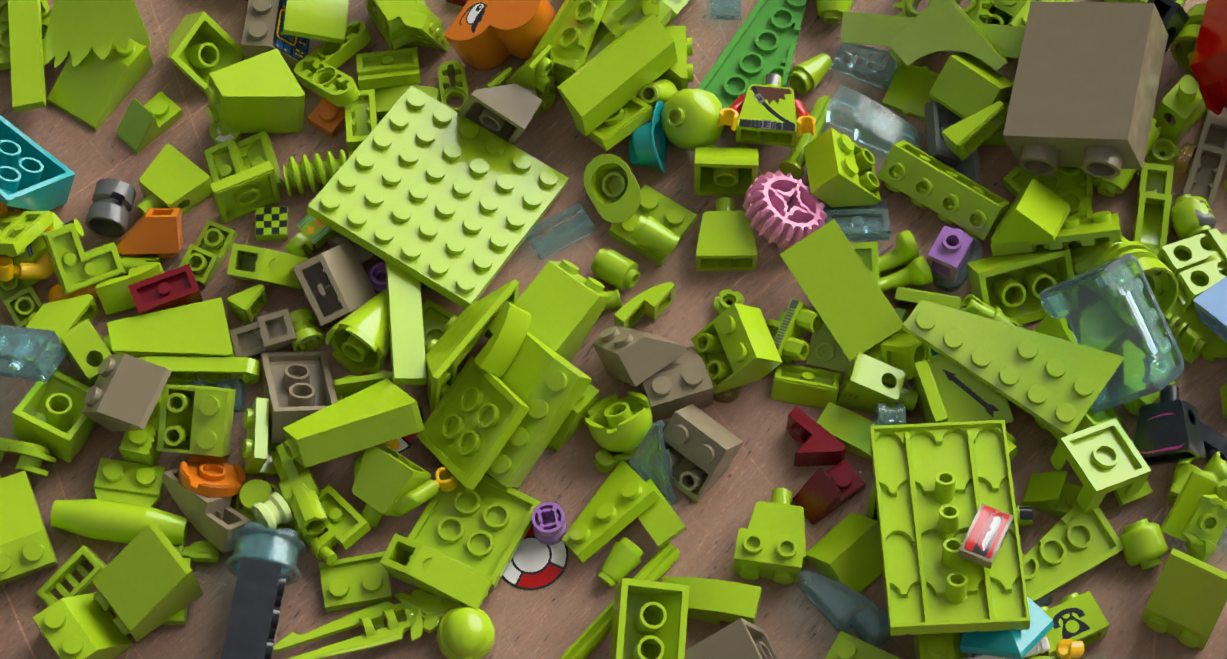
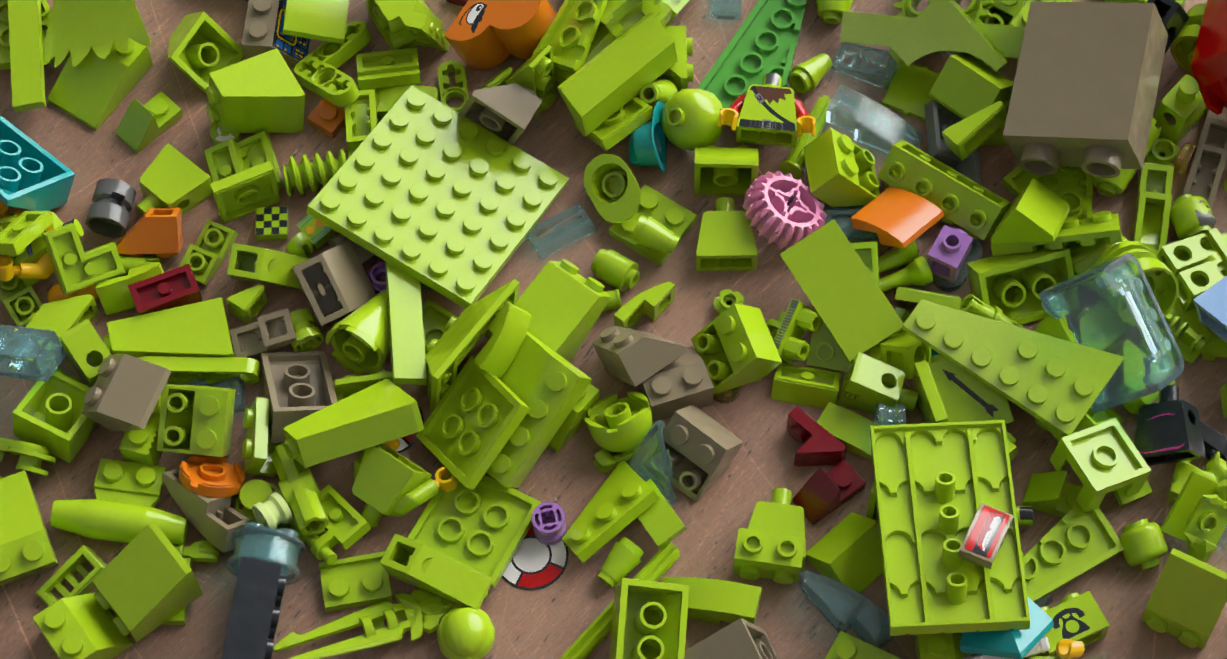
none -> orange slope [850,186,944,248]

